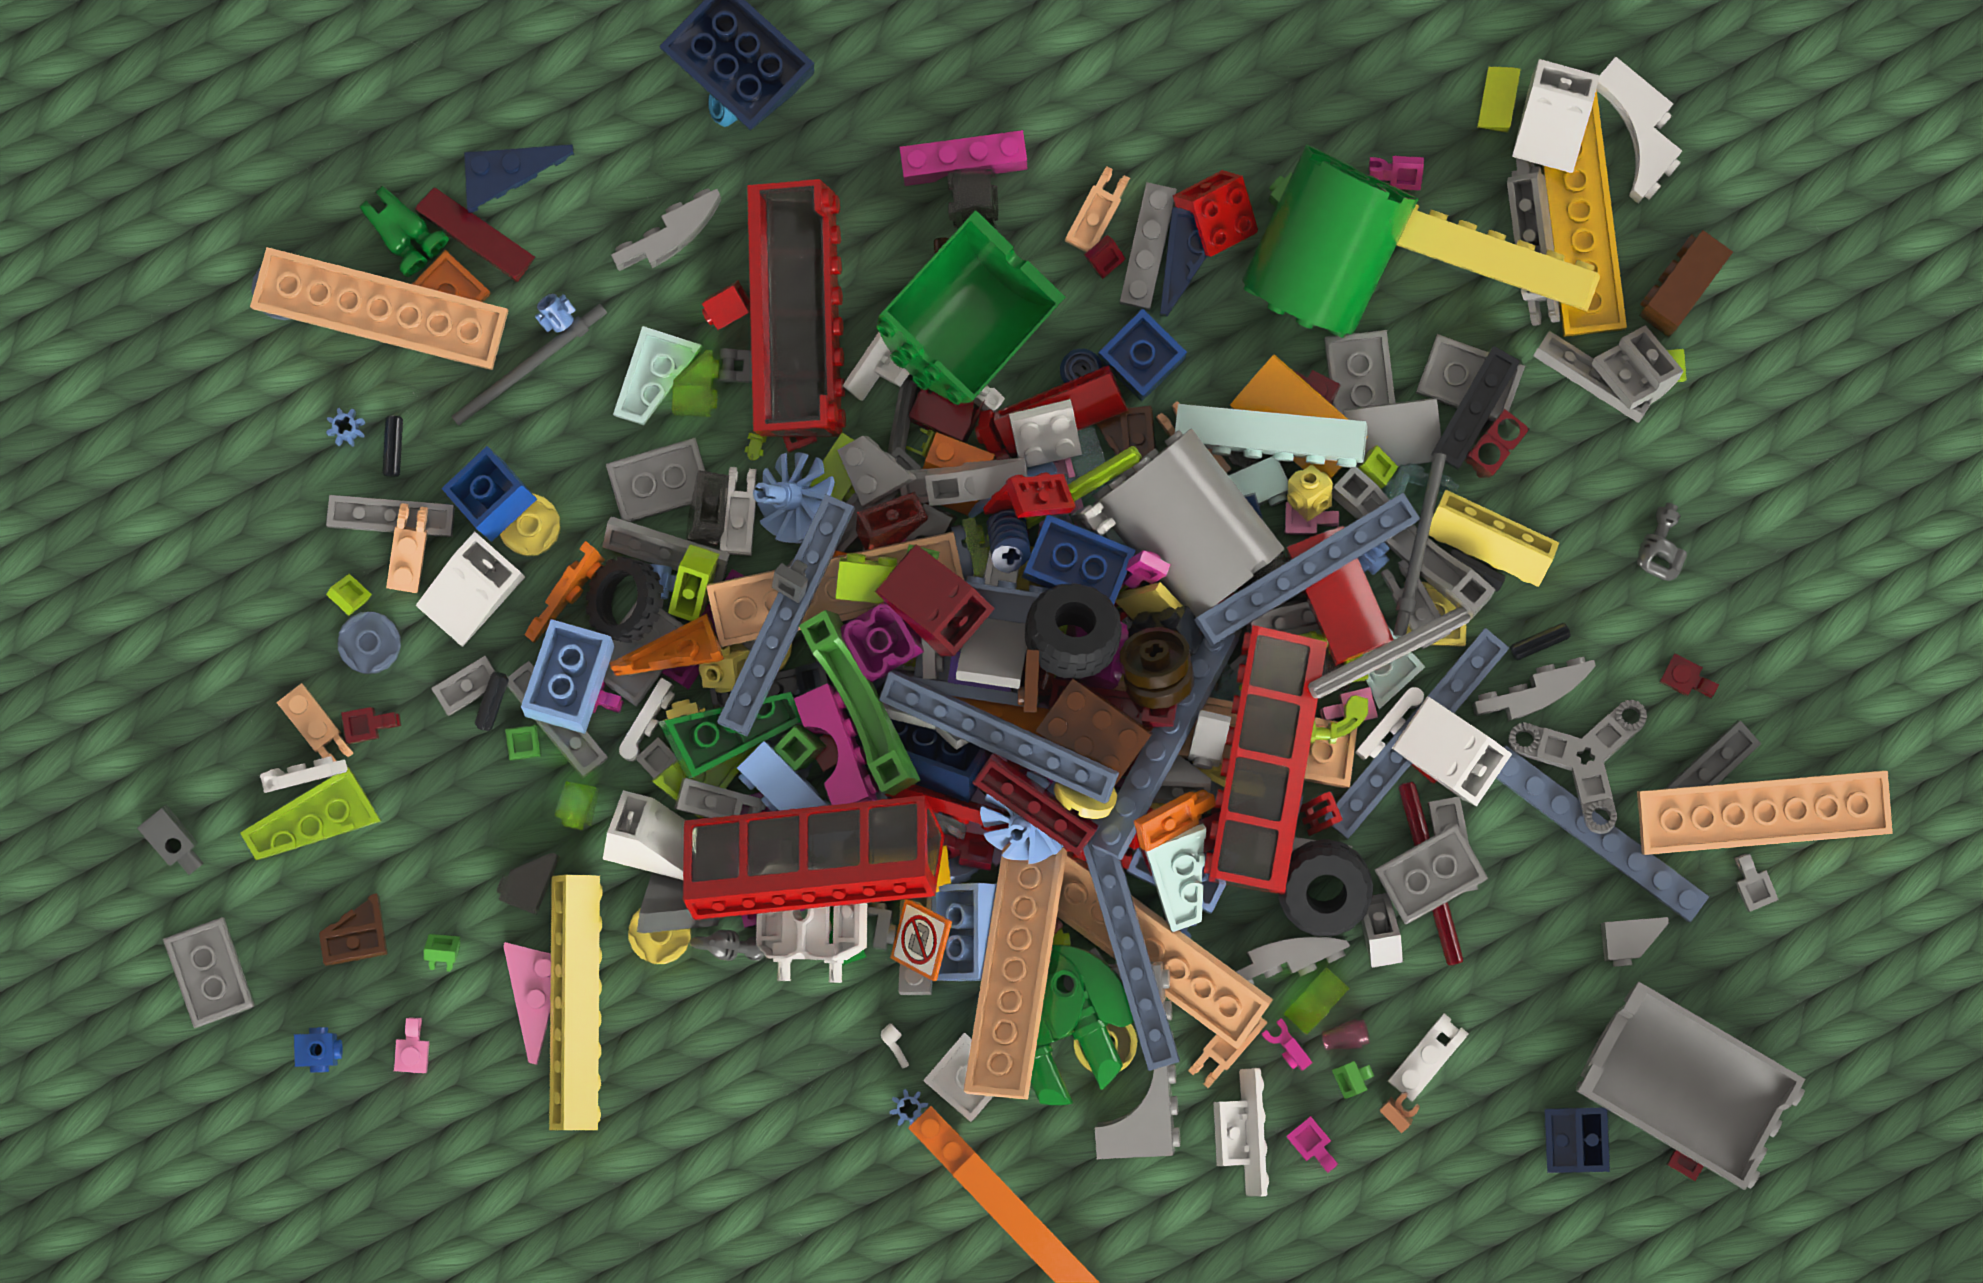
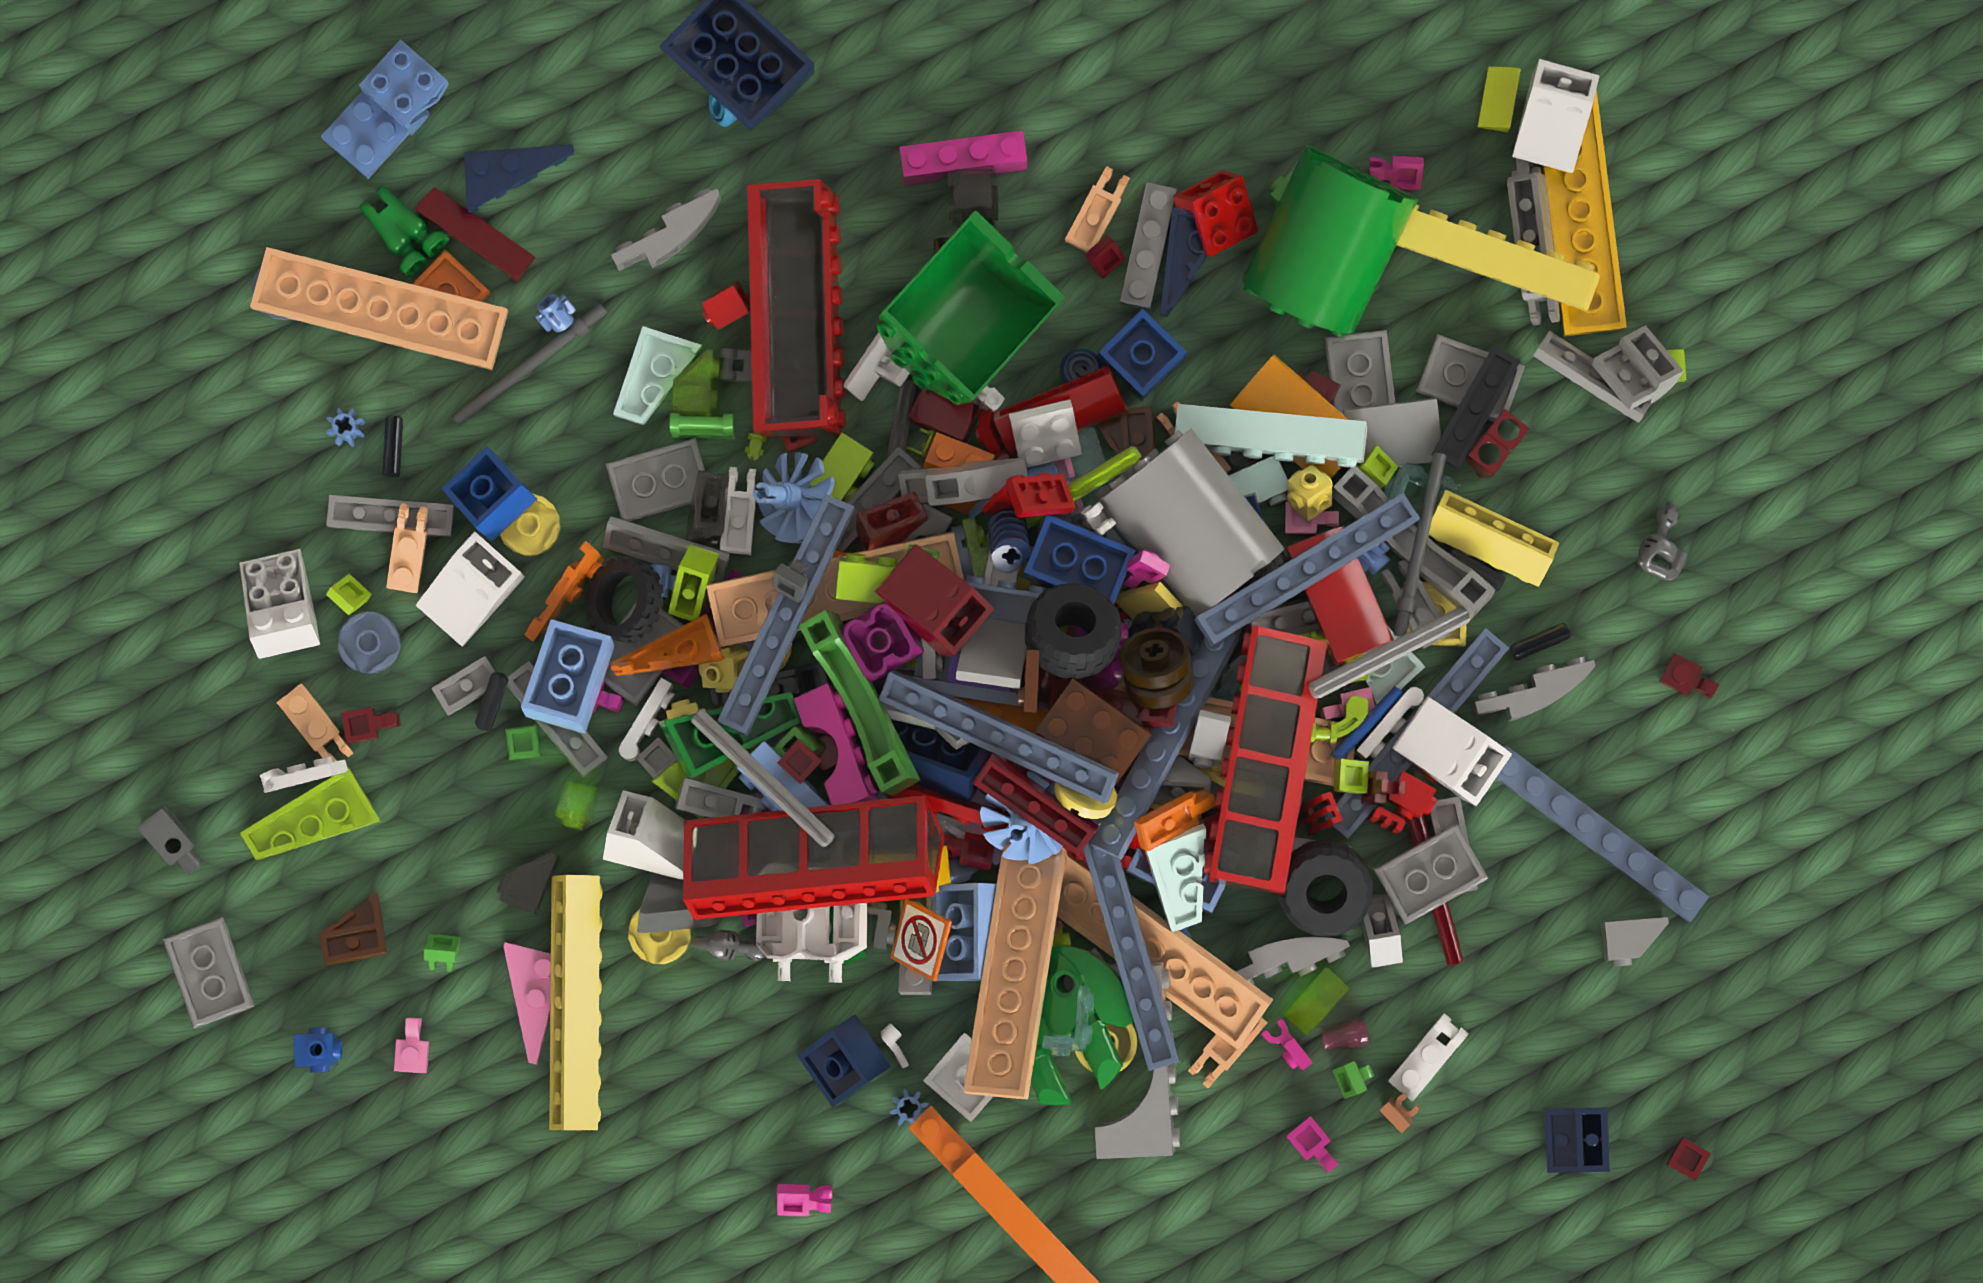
light grey wing [837,436,916,507] -> none
white bracket [1213,1068,1269,1196] -> none
light grey piece [1508,700,1647,834] -> none
light grey cylinder [1576,982,1805,1190] -> none
white arch [1597,57,1682,204] -> none
light nougat plate [1637,770,1893,855] -> none
reddish brown brick [1639,230,1733,337] -> none
dark grey plate [1663,720,1761,789] -> none
light grey plate [1734,853,1779,912] -> none
none -> white slope [239,549,320,659]
none -> medium blue piece [321,39,449,179]
none -> bright green plate [670,413,736,439]
none -> light grey axle [691,709,835,847]
none -> dark red plate [777,739,822,784]
none -> dark pink plate [777,1184,832,1216]
none -> dark blue slope [797,1015,891,1107]
none -> clear light blue bracket [1042,985,1094,1056]
none -> blue bar [1331,686,1404,759]
none -> lime plate [1333,759,1369,794]
none -> dark red plate [1361,771,1405,805]
none -> red tile [1368,806,1406,836]
none -> red brick [1386,771,1437,820]

